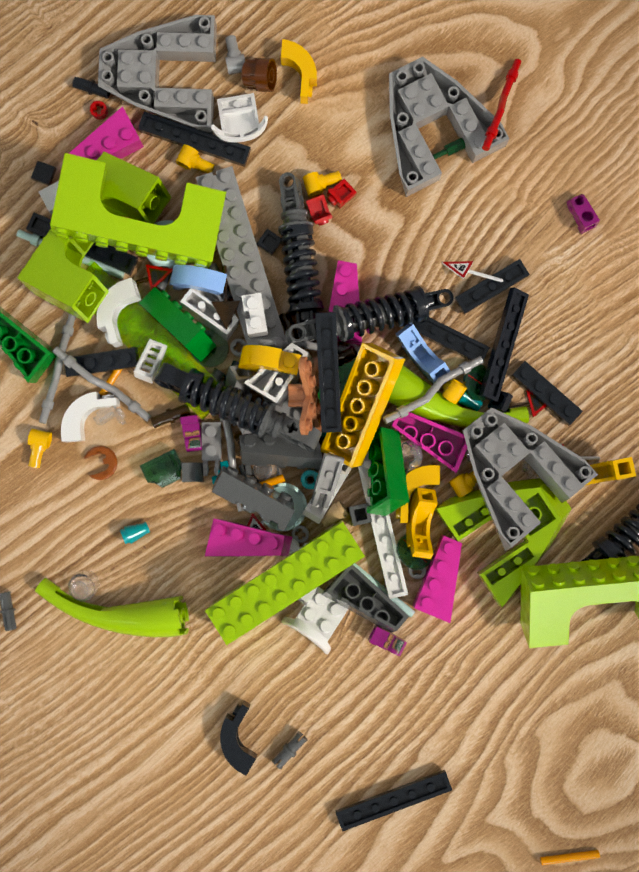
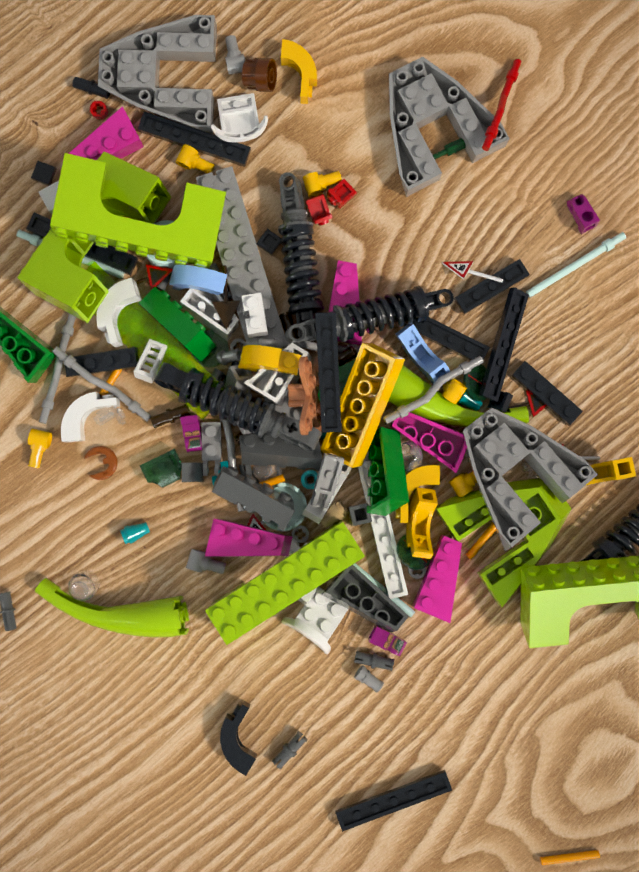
none -> light grey pin [186,549,226,574]
none -> light grey pin [216,348,241,365]
none -> dark grey pin [354,651,394,671]
none -> light grey pin [354,665,384,693]
none -> light orange bar [465,522,496,560]
none -> light aqua bar [526,232,626,298]

